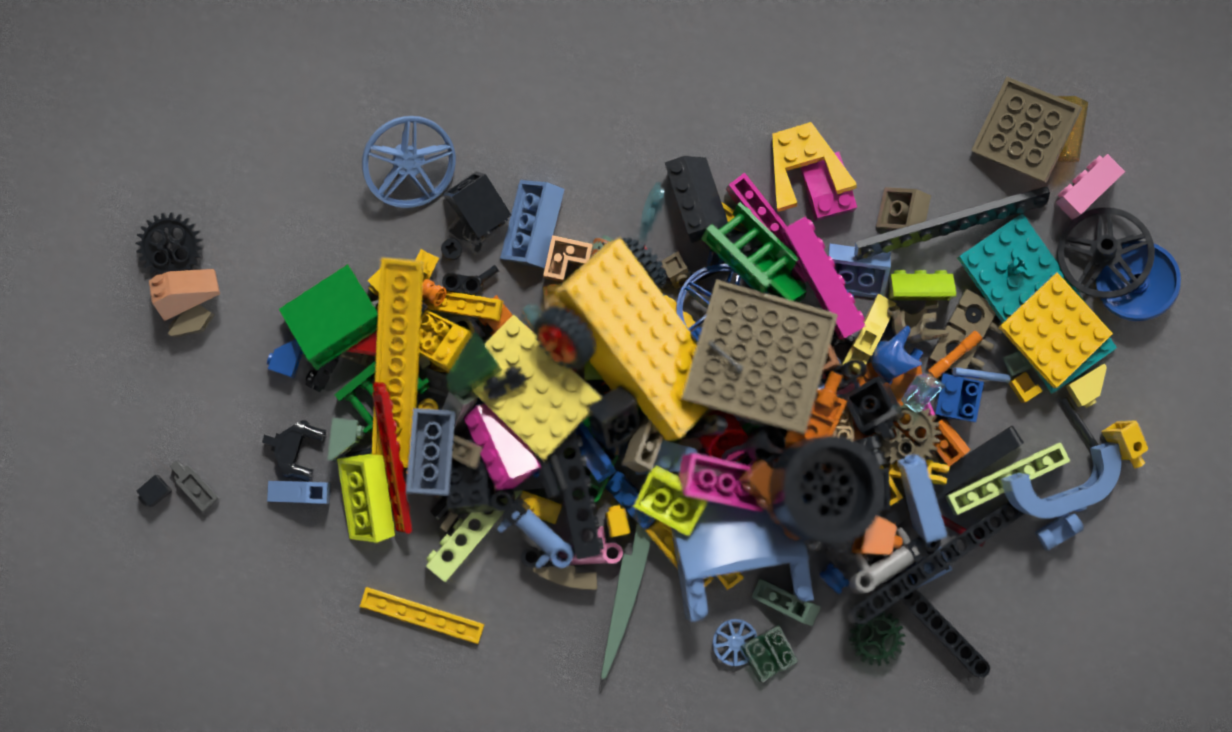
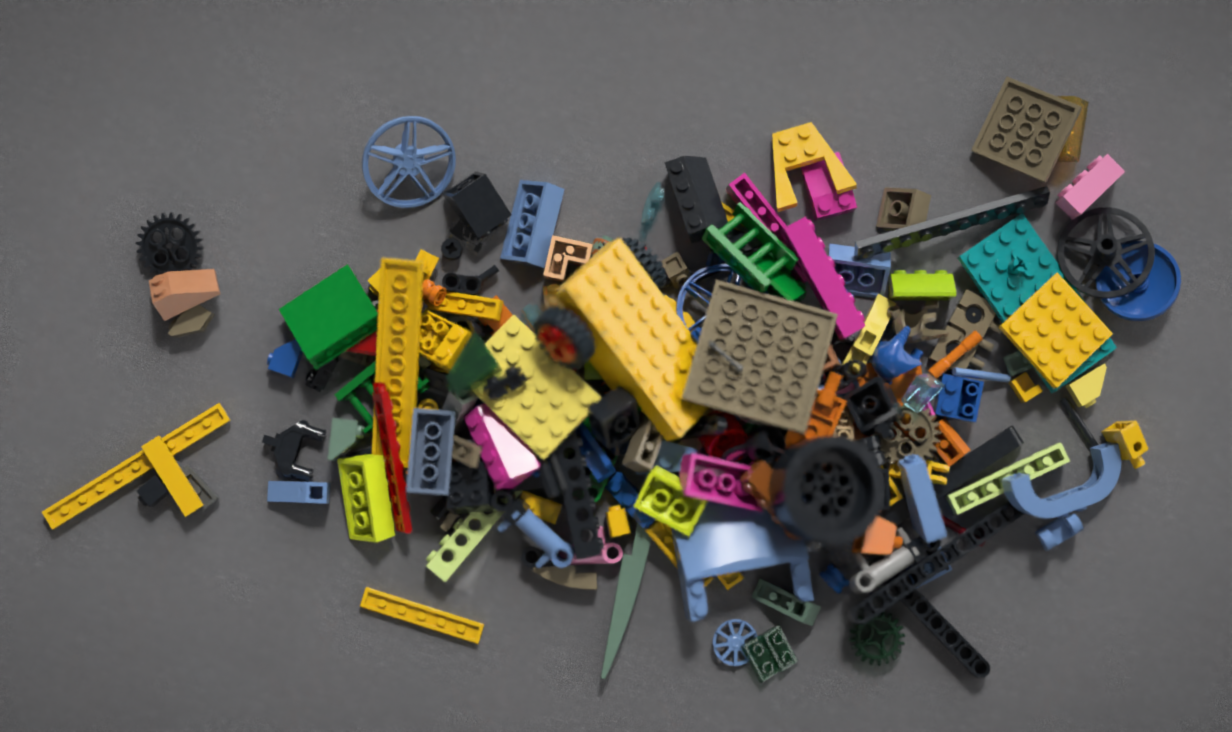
none -> yellow plate [42,403,231,530]
none -> yellow tile [141,435,204,517]

